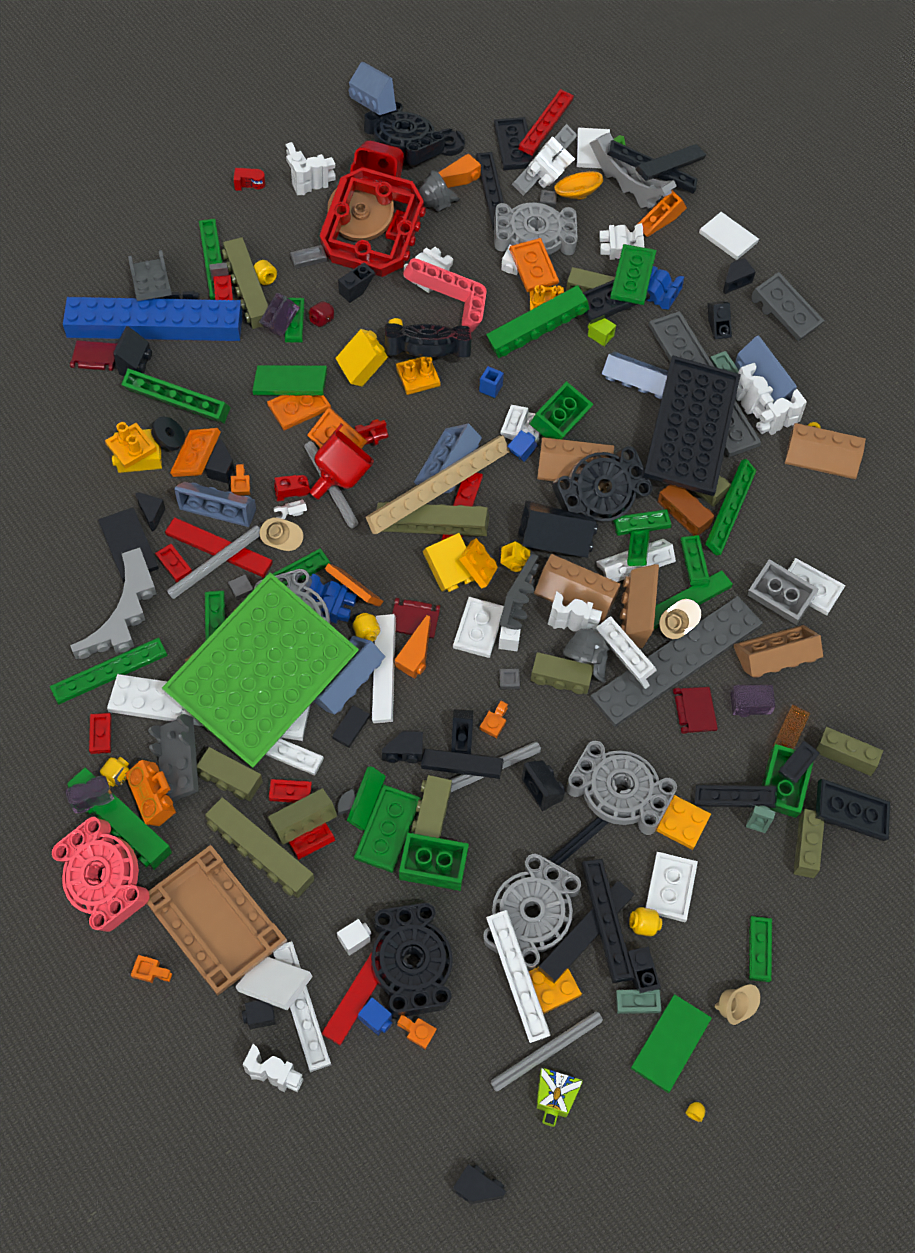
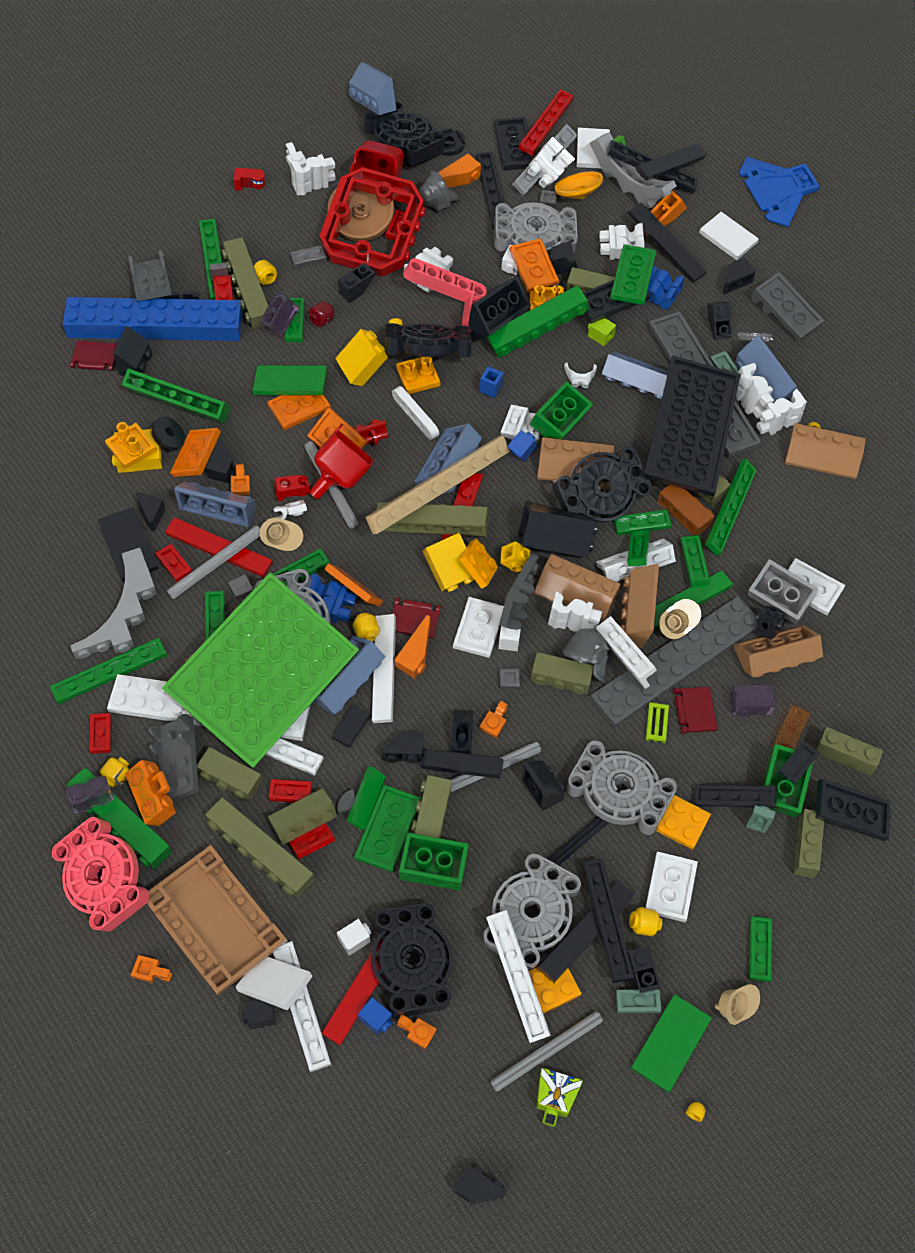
white hips [243,1044,303,1092] -> none
none -> white beam [392,386,439,440]
none -> black slope [468,275,531,340]
none -> black slope [550,241,578,274]
none -> white helmet [564,363,597,388]
none -> black tile [628,203,707,283]
none -> lime tile [645,702,669,743]
none -> clear tile [738,332,773,341]
none -> blue plate [739,157,820,227]
none -> black brick [755,606,785,639]

